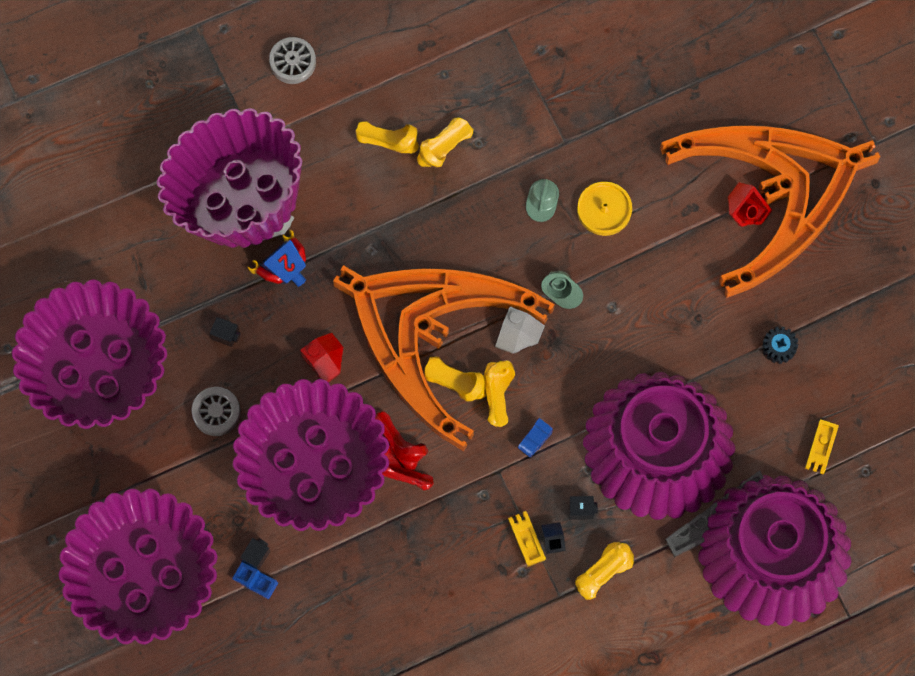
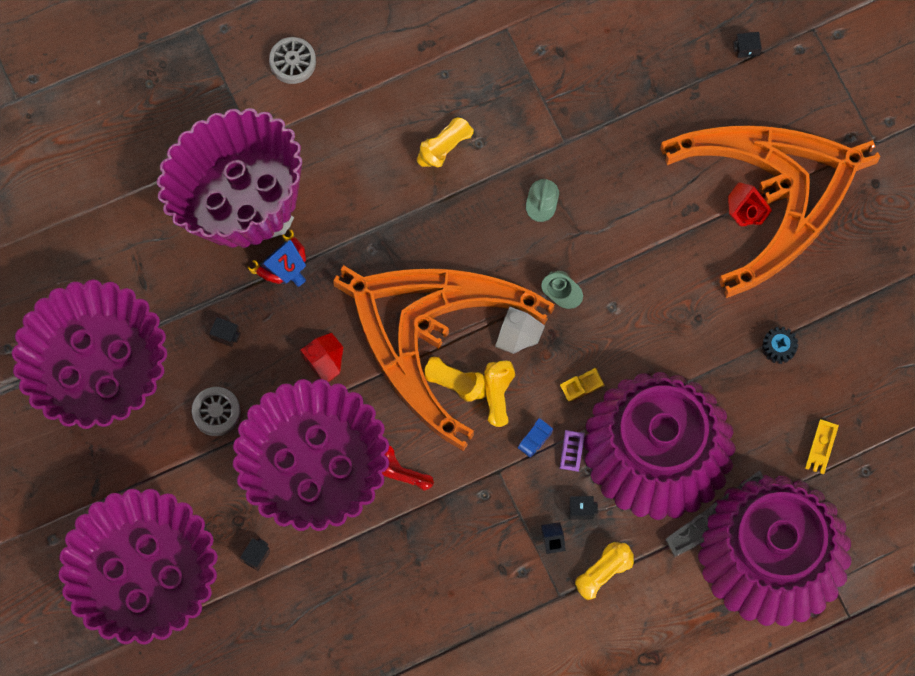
blue slope [232,562,278,600] -> none
yellow hair [355,121,419,154] -> none
red hair [375,411,429,470] -> none
yellow hinge [508,511,546,567] -> none
yellow piece [577,182,632,236] -> none
none -> medium lavender slope [559,430,585,472]
none -> yellow slope [560,368,605,402]
none -> black brick [733,32,762,58]

